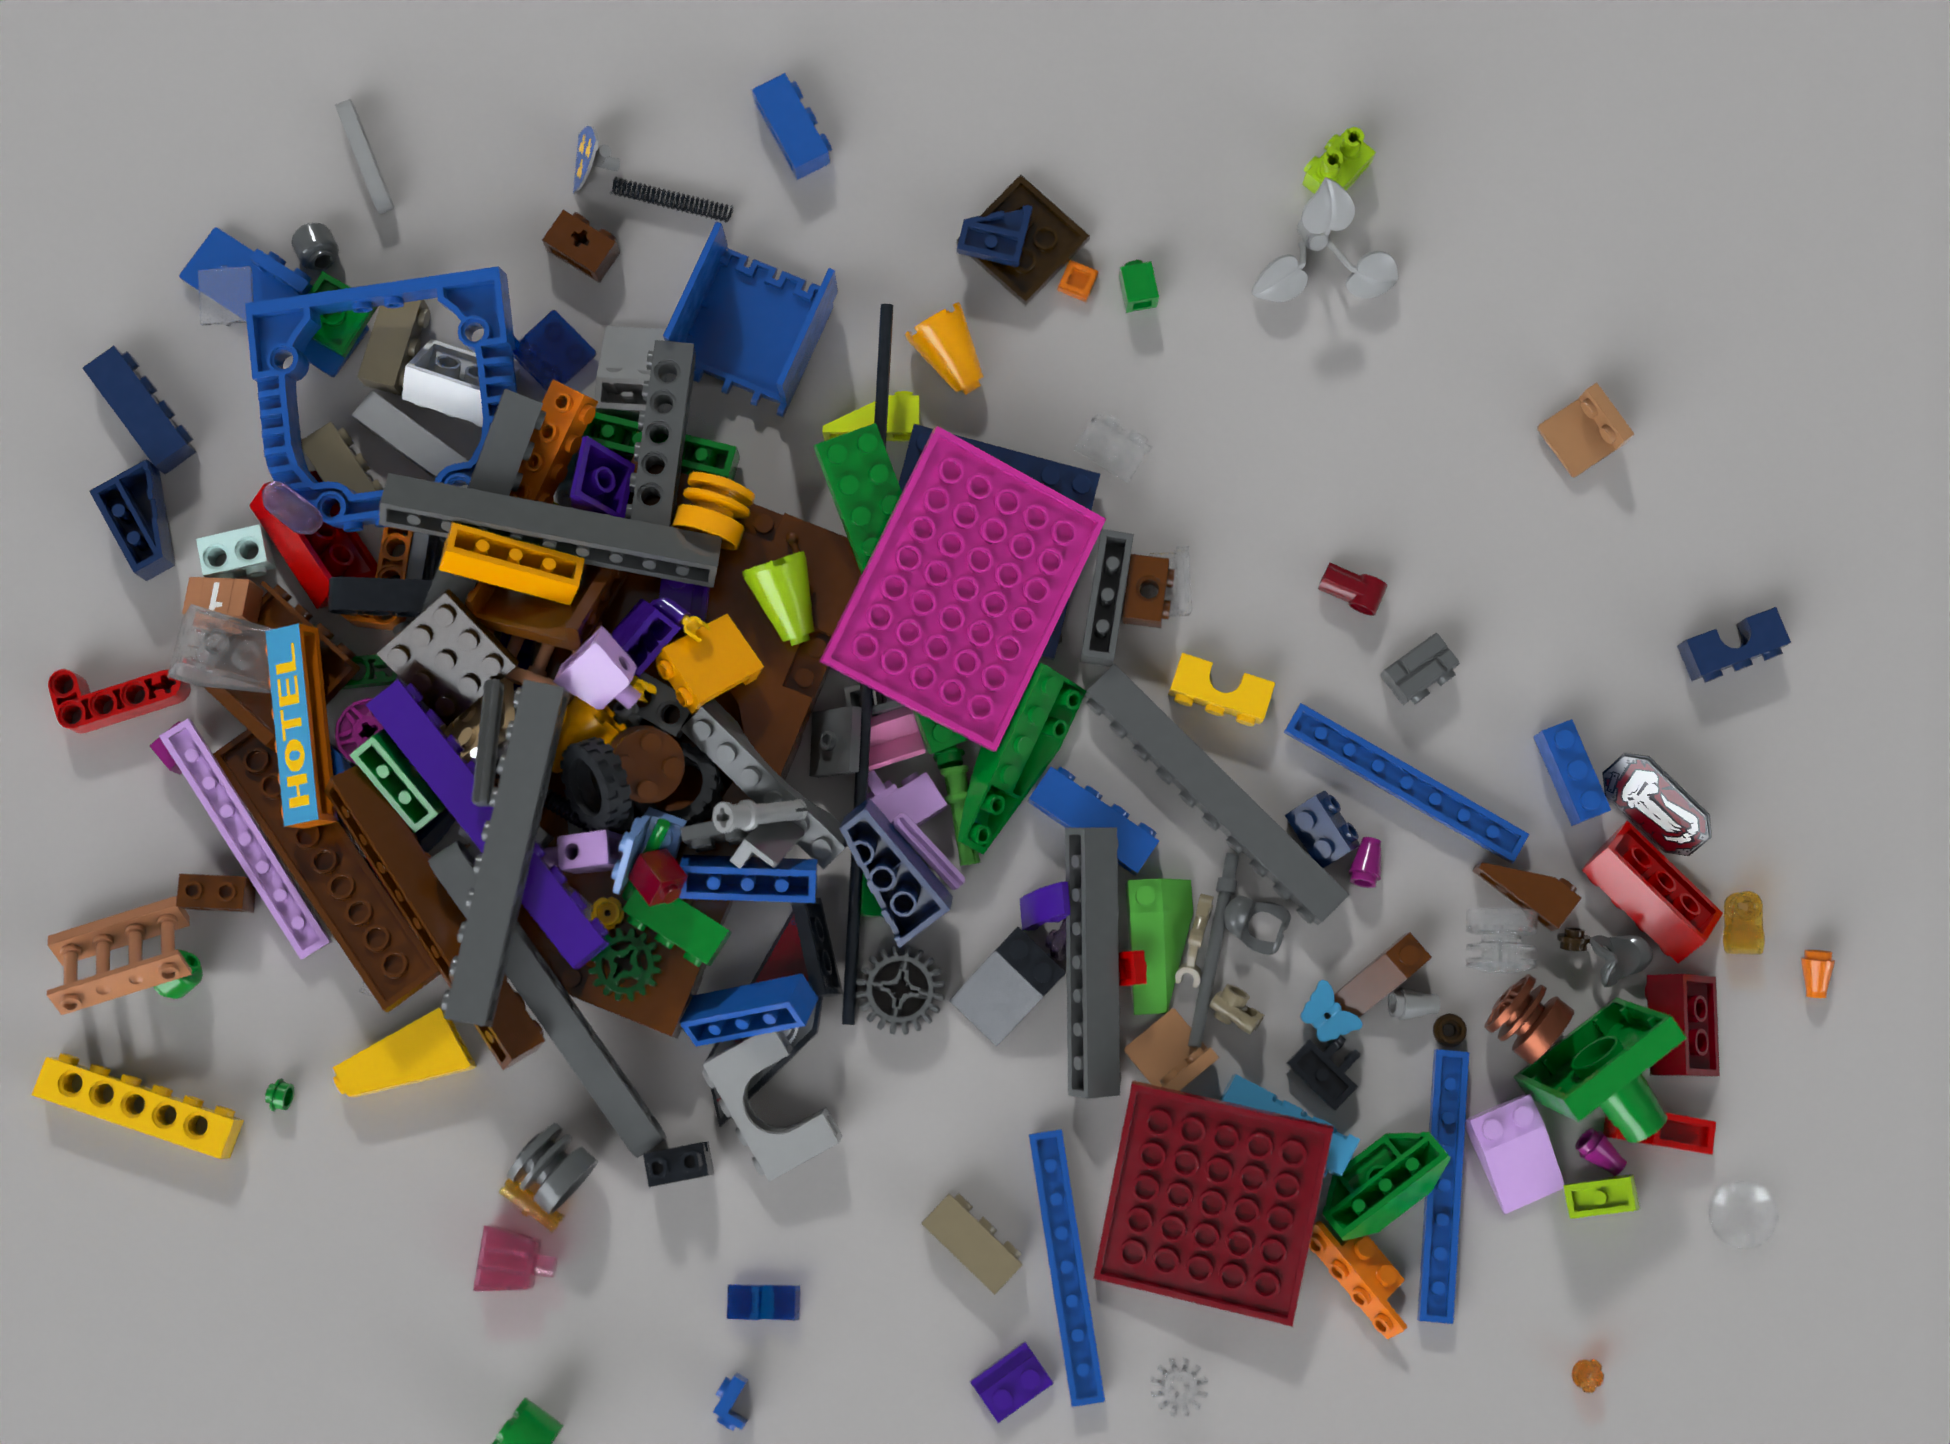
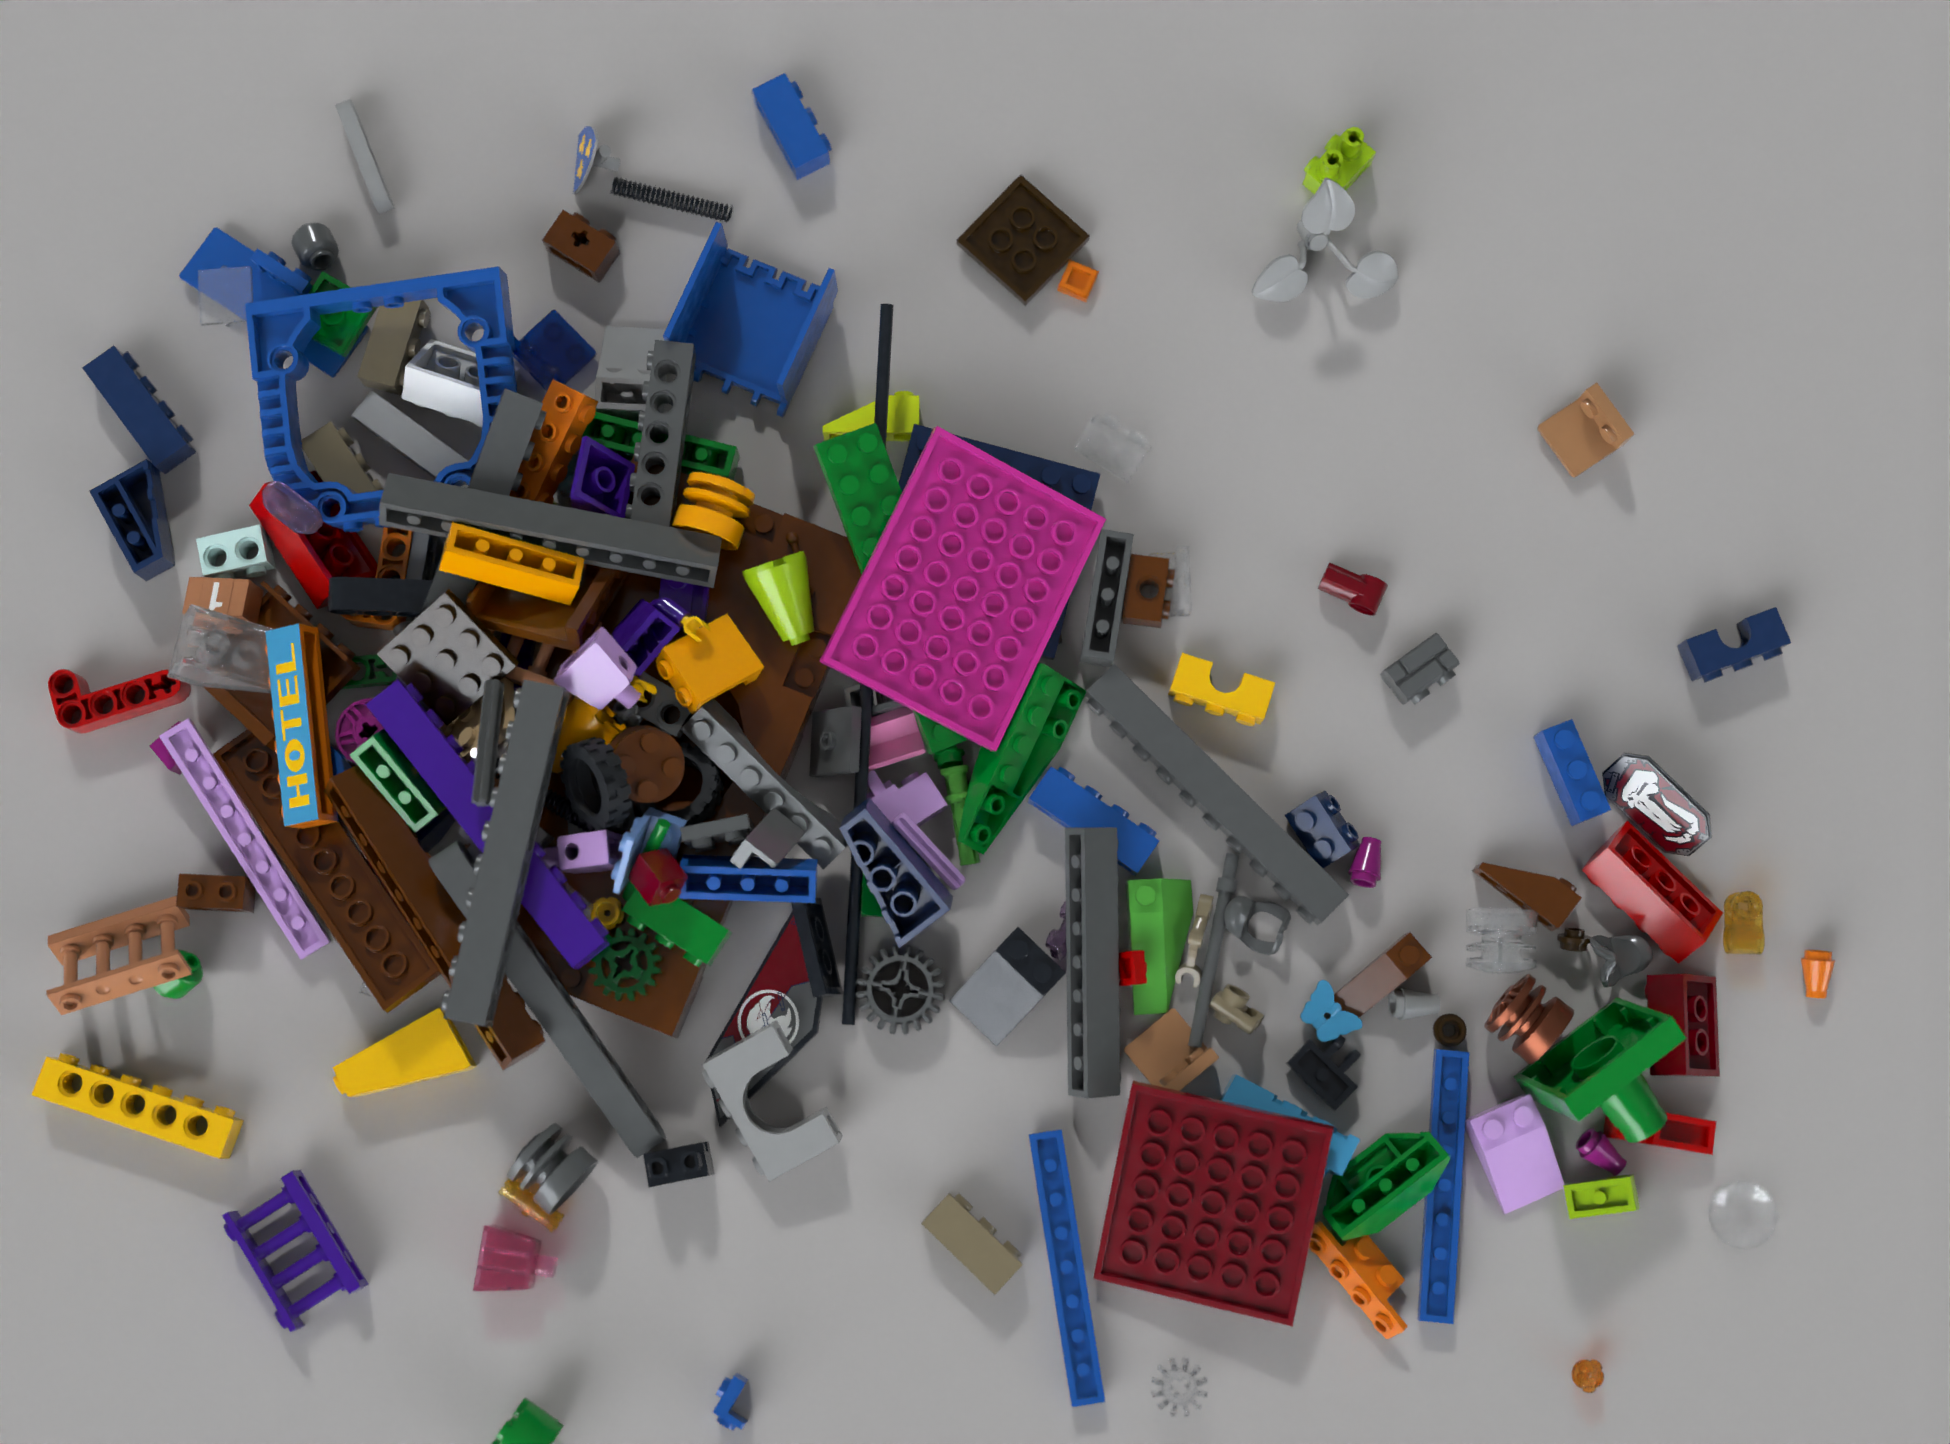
green plate [265,1078,294,1111] -> none
blue brick [679,974,818,1047] -> none
light grey pin [713,799,807,833] -> none
clear blue slope [727,1284,800,1321] -> none
light orange cone [904,302,984,395] -> none
dark blue wing [957,205,1033,267] -> none
dark purple plate [970,1341,1054,1423] -> none
dark purple slope [1020,882,1071,931] -> none
green brick [1118,260,1159,313] -> none
blue plate [1283,703,1530,863] -> none
none -> dark purple fence [222,1170,369,1332]

